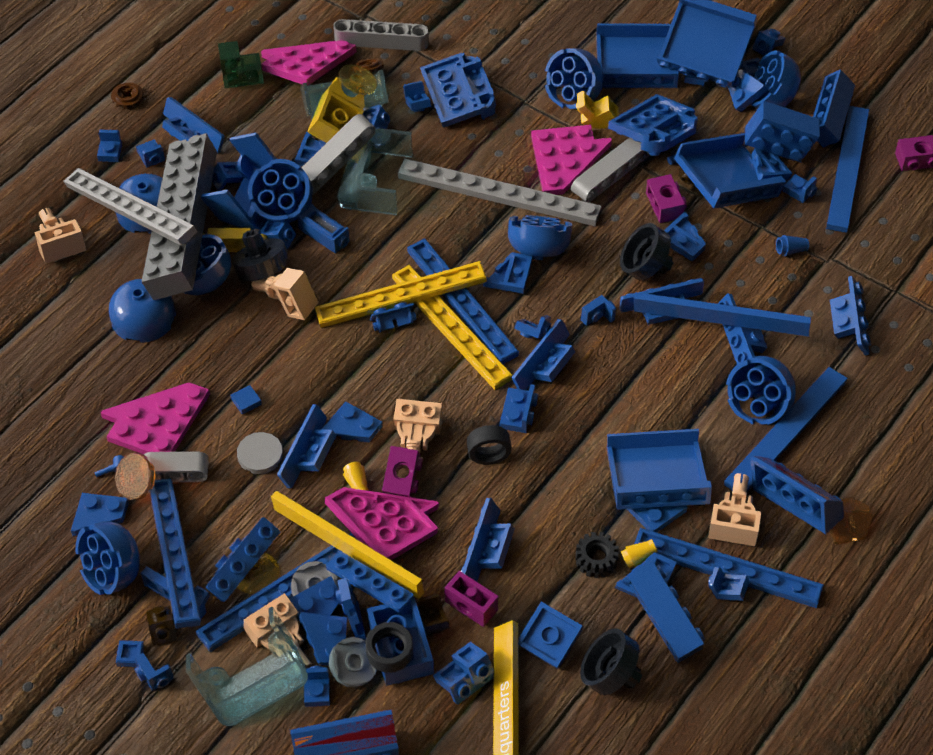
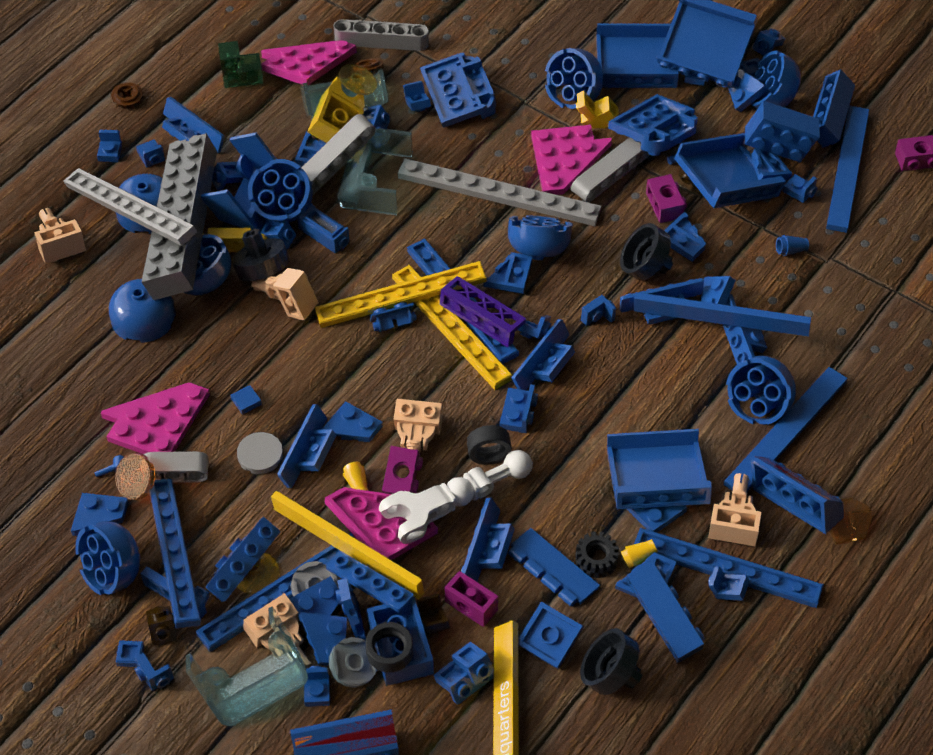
blue bracket [830,276,871,356] -> none
none -> white piece [379,450,532,544]
none -> dark purple fence [440,276,526,347]
none -> blue windscreen [508,528,600,607]
none -> blue wing [701,276,736,305]

